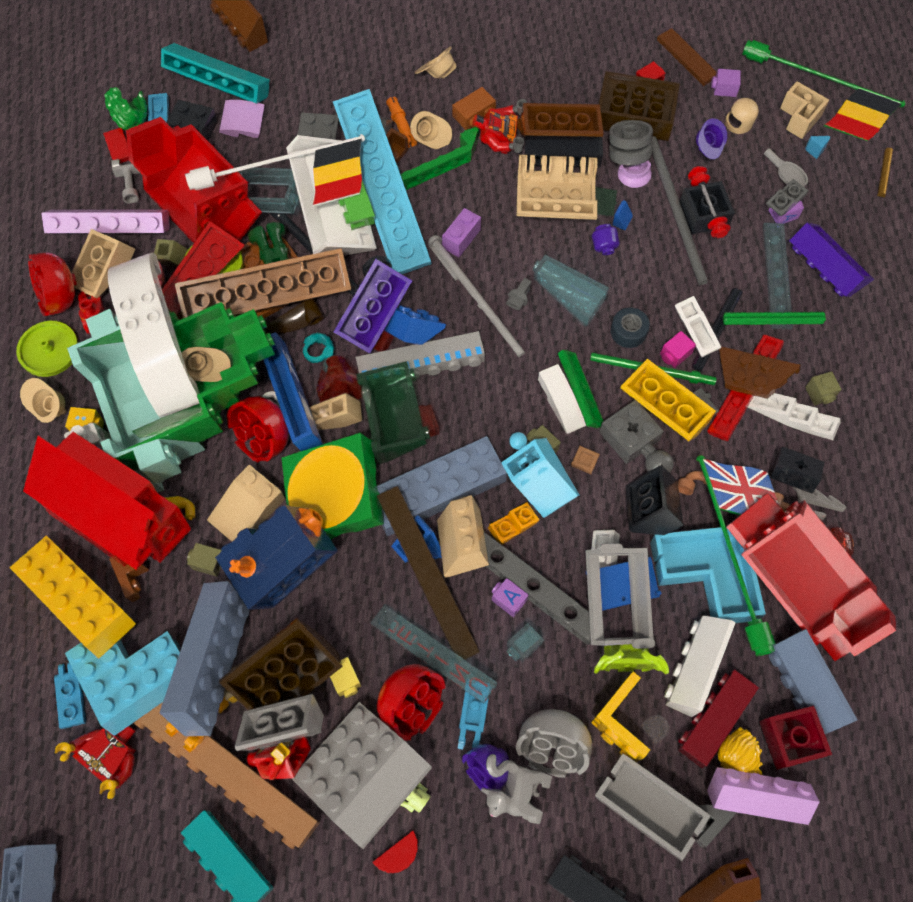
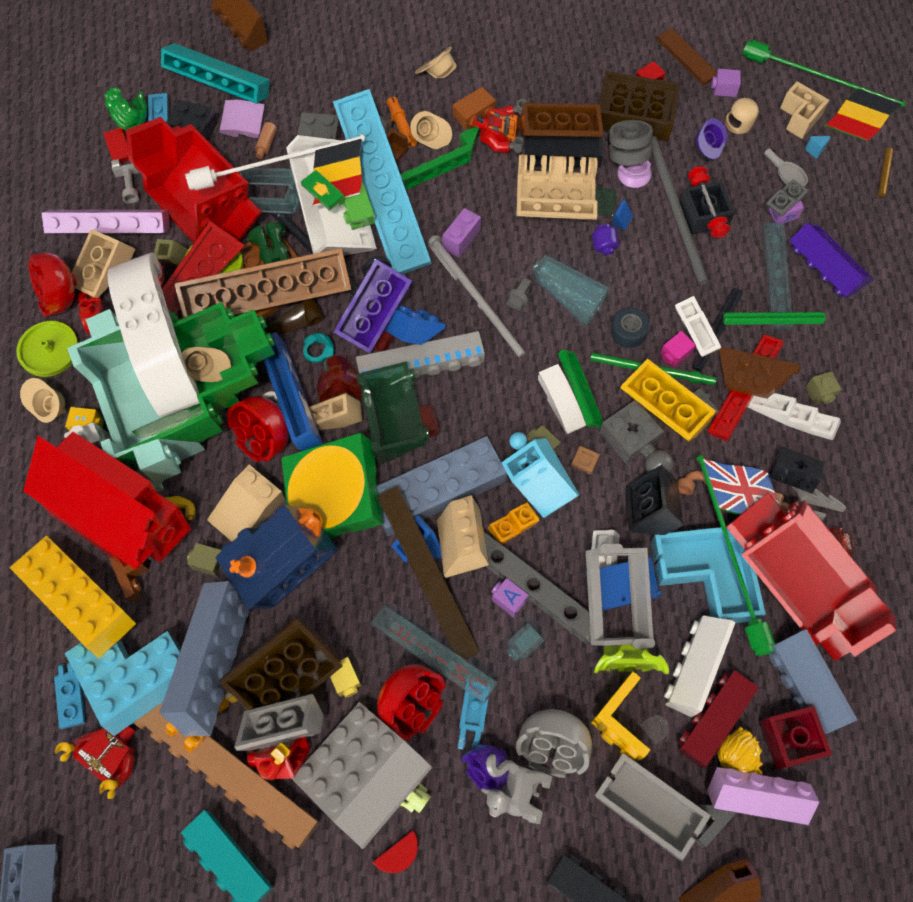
none -> nougat cylinder [255,122,277,159]
none -> green tile [301,170,344,211]

